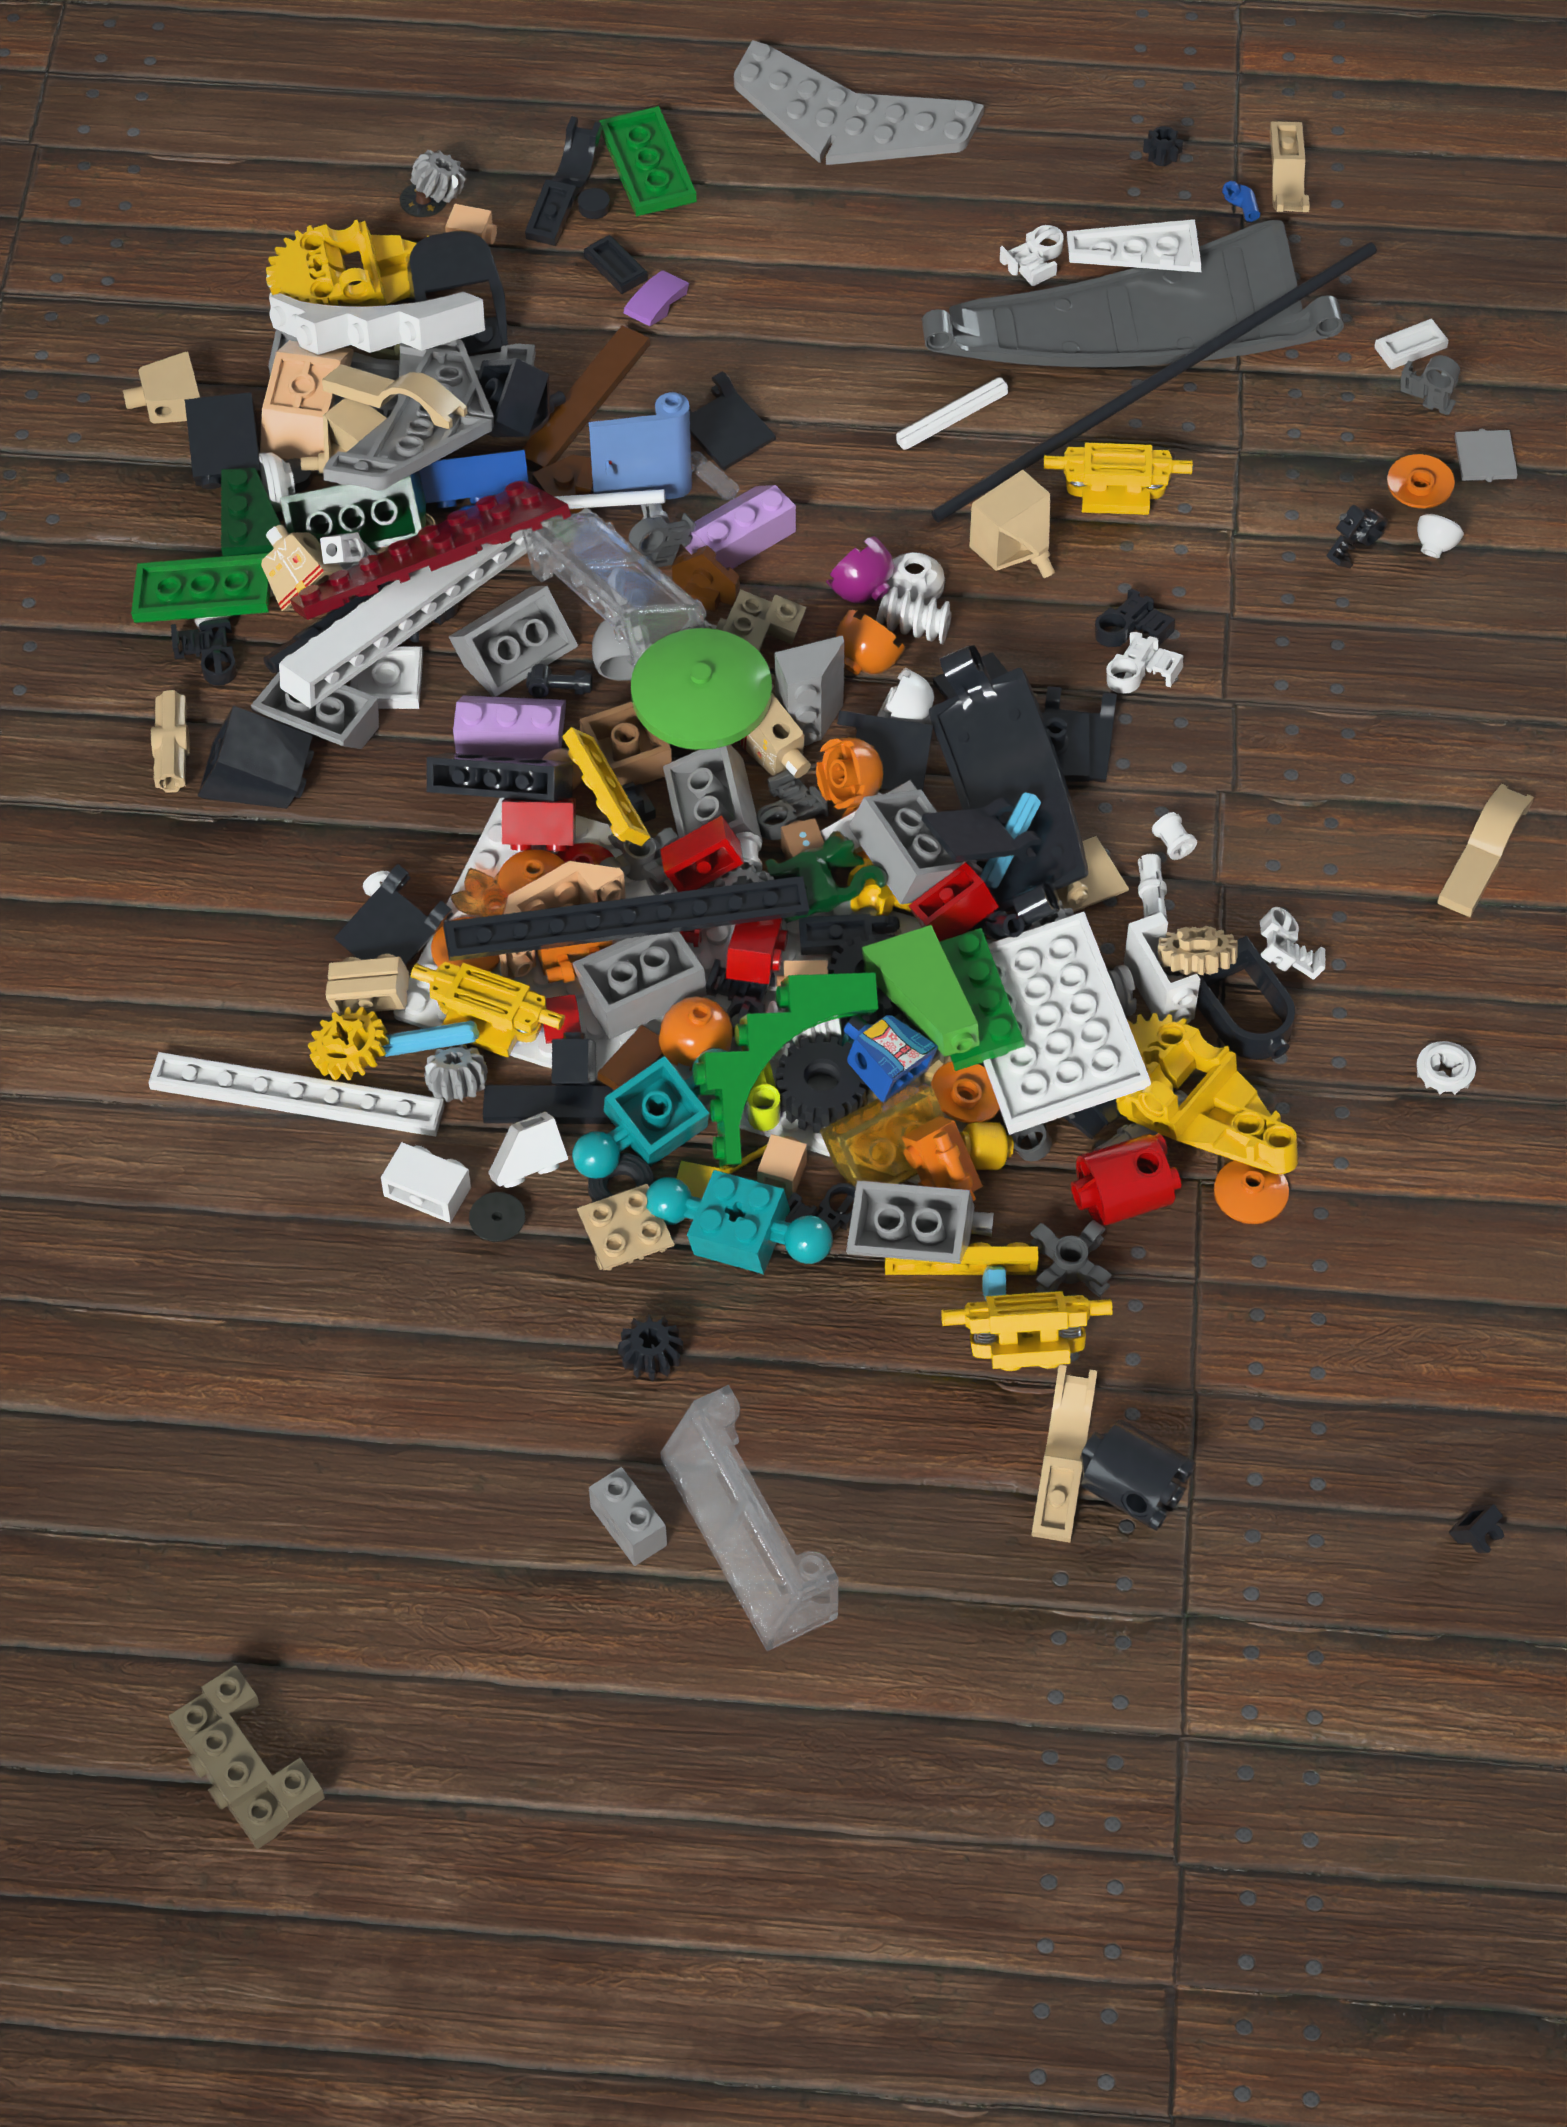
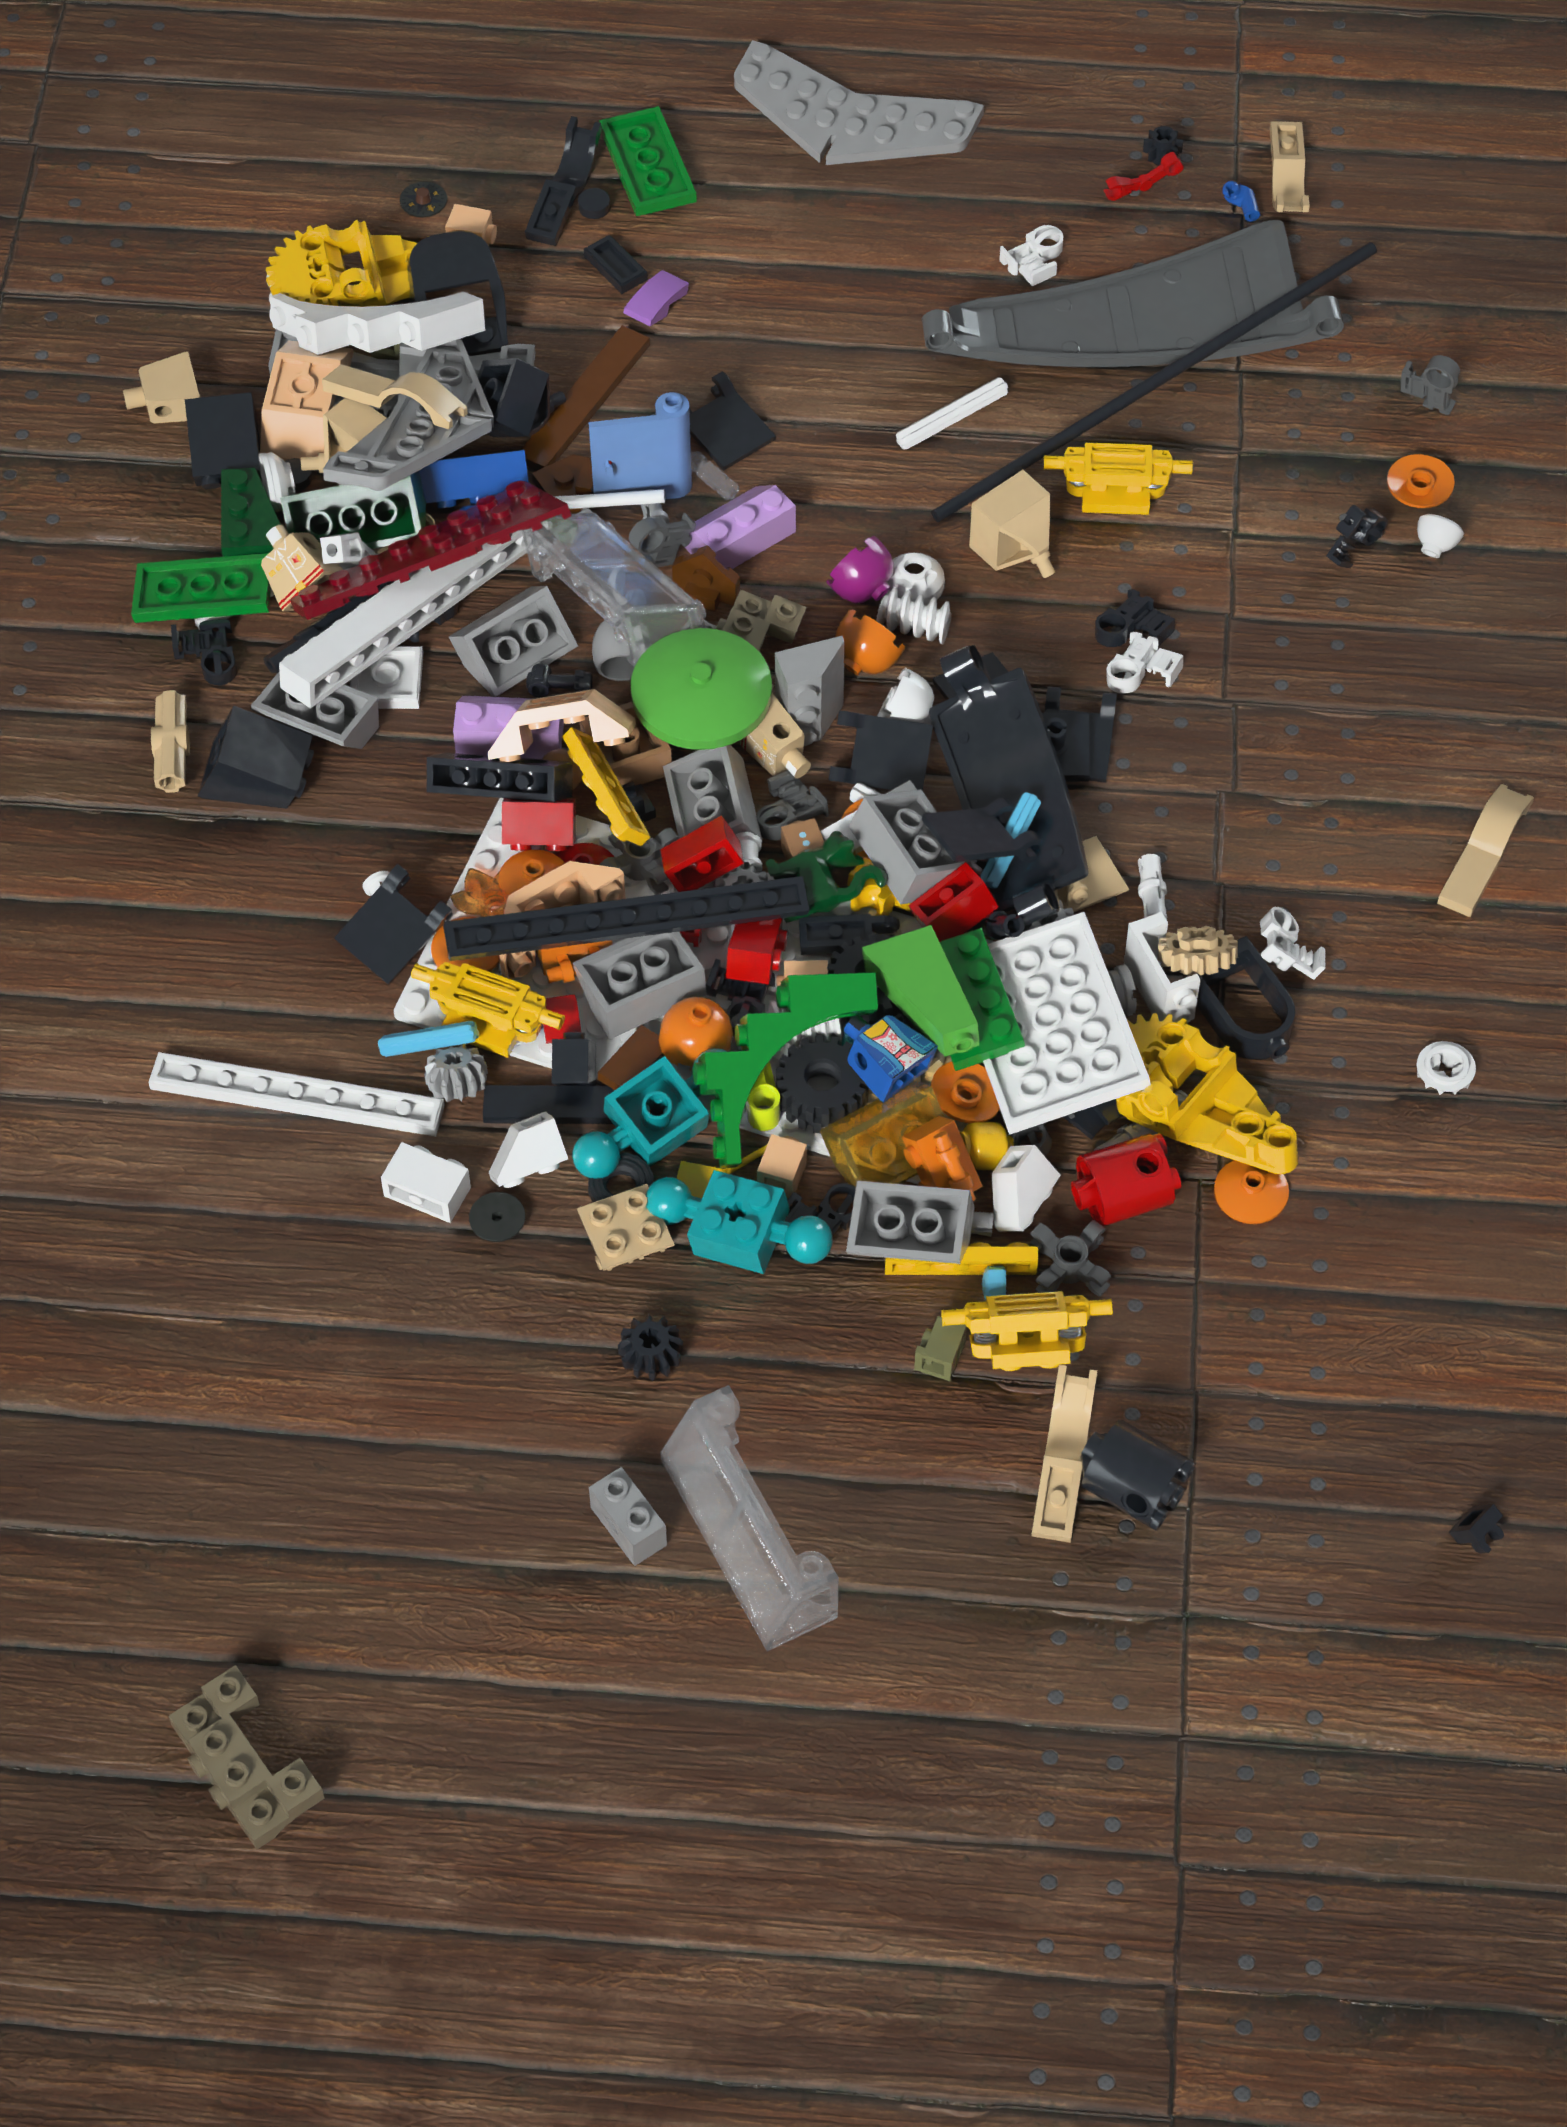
yellow gear [308,1007,389,1080] -> none
tan brick [325,954,410,1015] -> none
light grey gear [411,150,466,203] -> none
orange cylinder [816,737,883,809] -> none
white wing [1067,219,1201,272] -> none
white bush [1152,812,1197,860] -> none
white tile [1374,318,1449,370] -> none
light grey piece [1454,428,1518,482] -> none
none -> light nougat slope [488,689,637,762]
none -> olive brick [914,1316,967,1382]
none -> white slope [992,1145,1061,1232]
none -> red piece [1103,152,1184,201]

